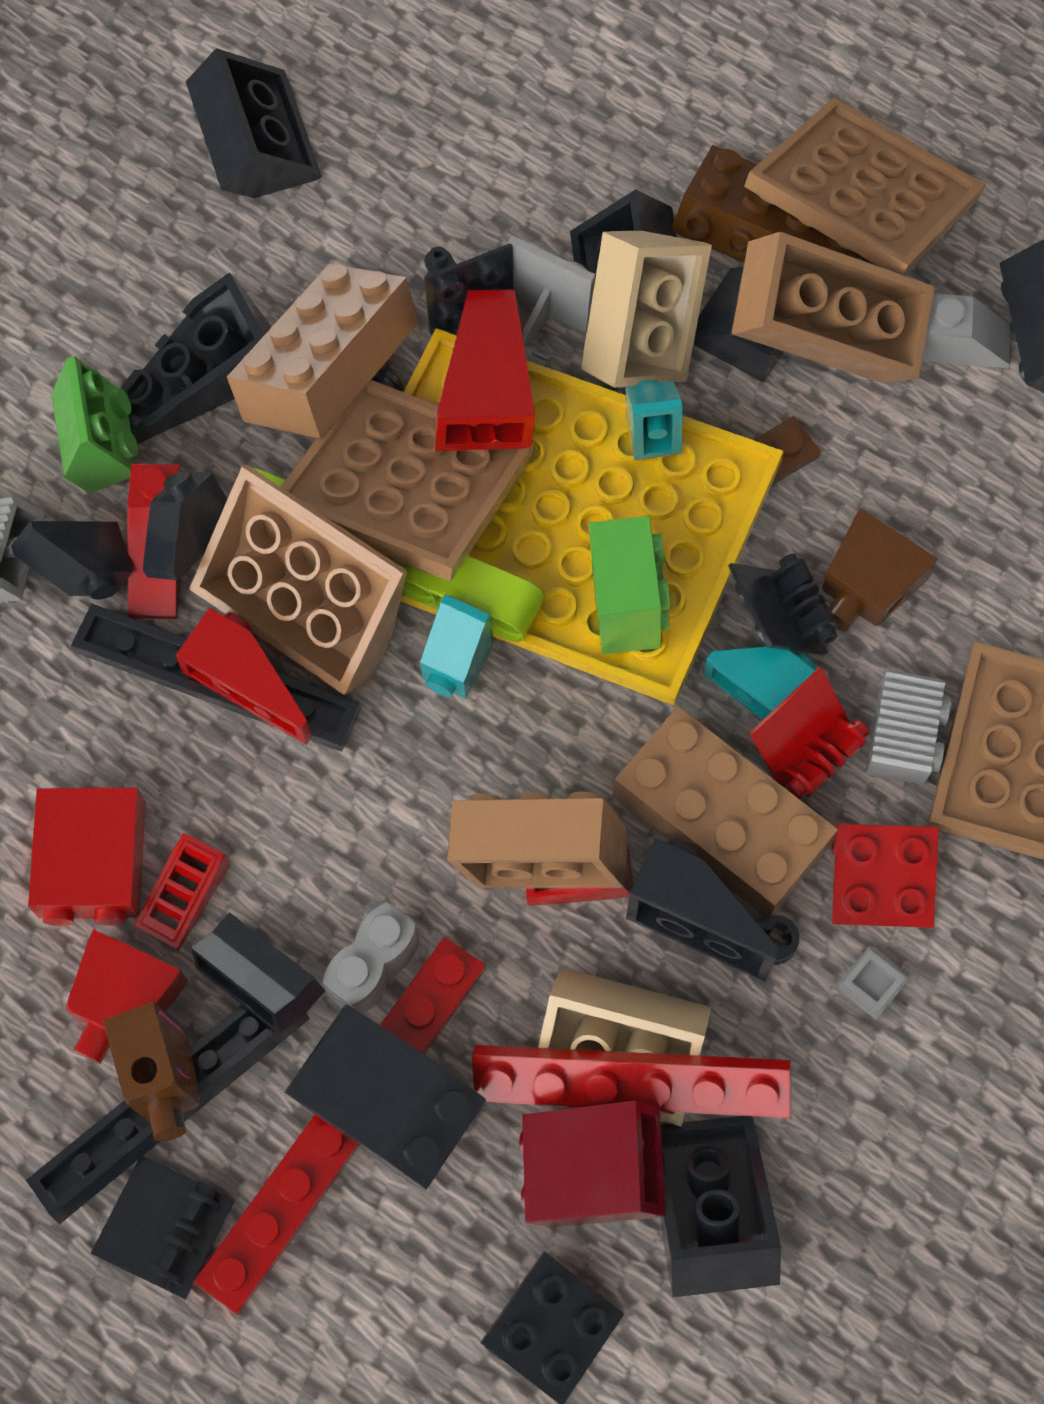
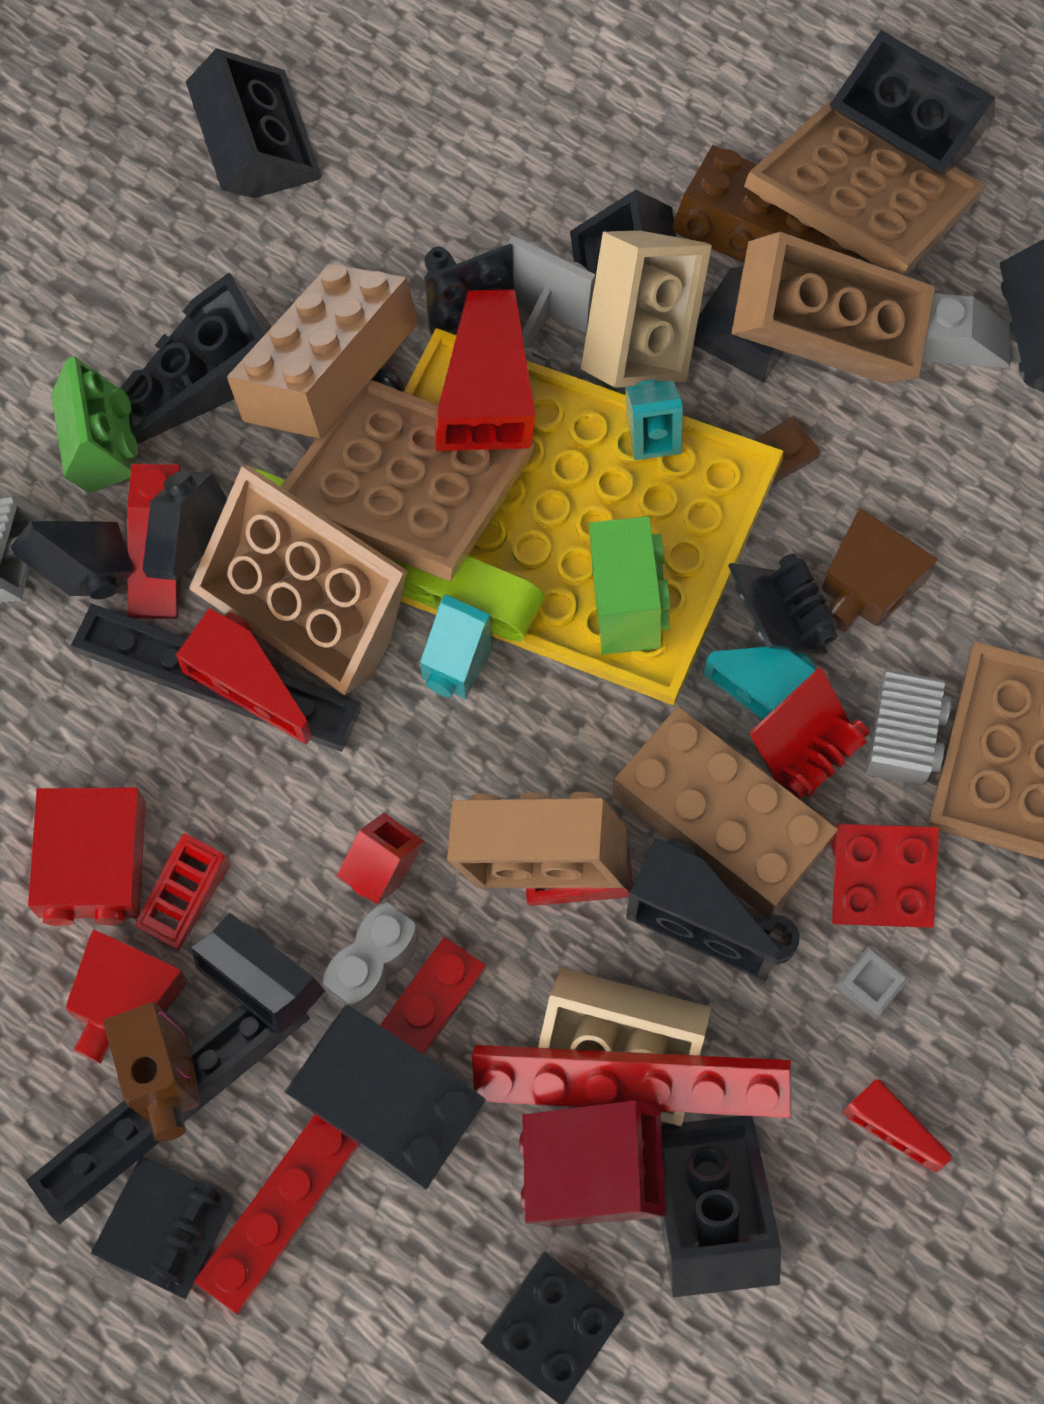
none -> red brick [337,813,424,905]
none -> black slope [830,30,995,176]
none -> red slope [842,1079,952,1173]

